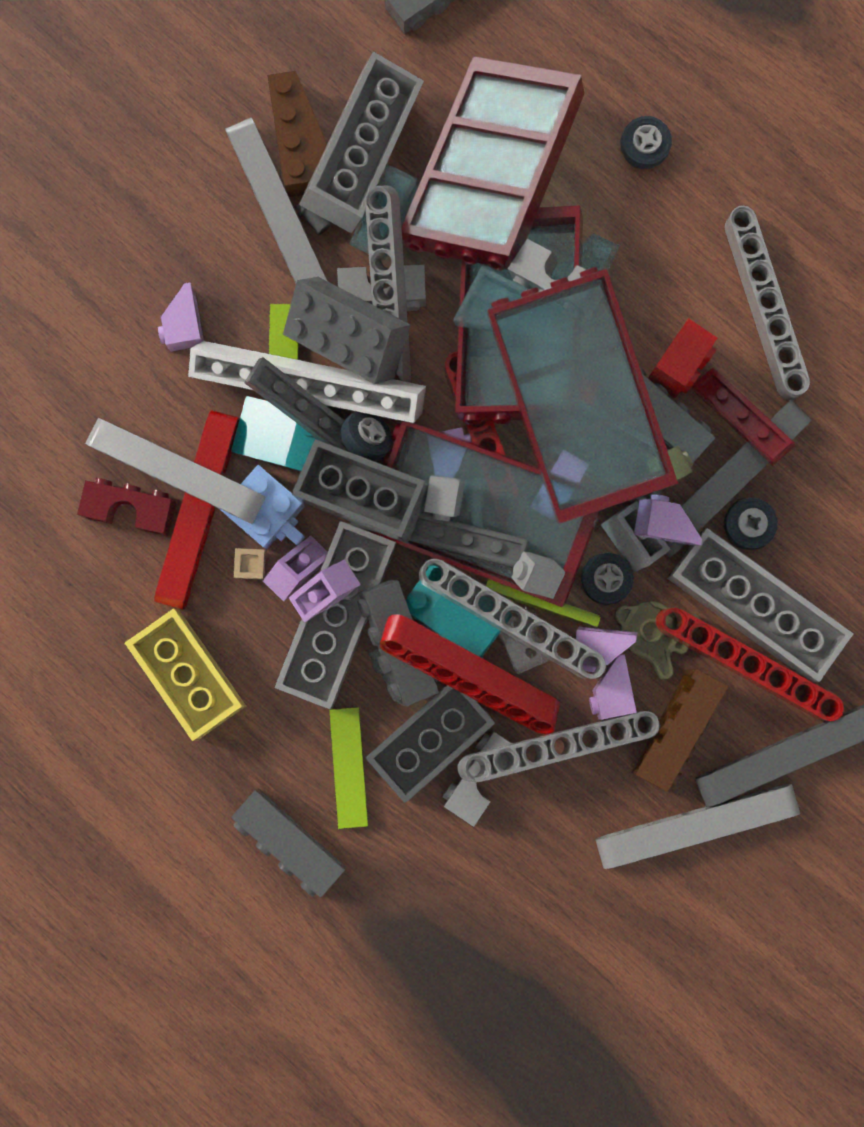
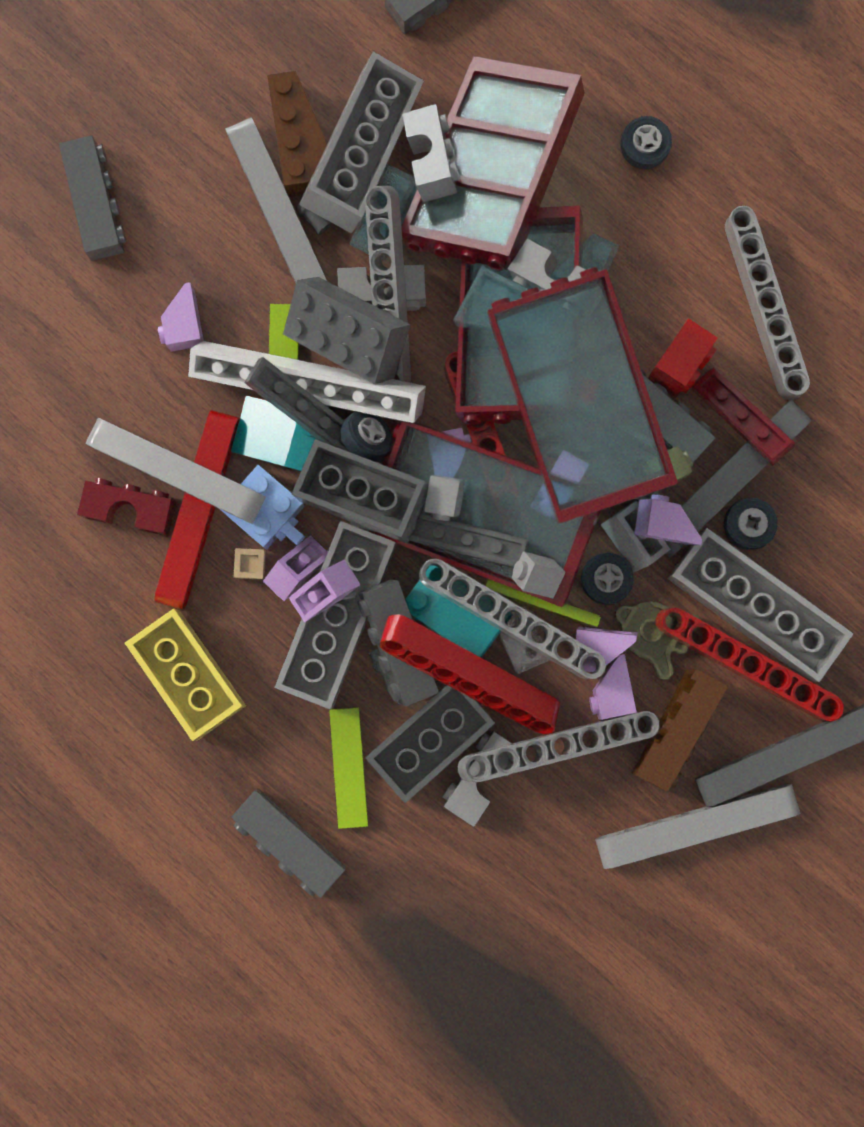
none -> dark grey brick [59,135,127,261]
none -> arch [402,104,460,203]

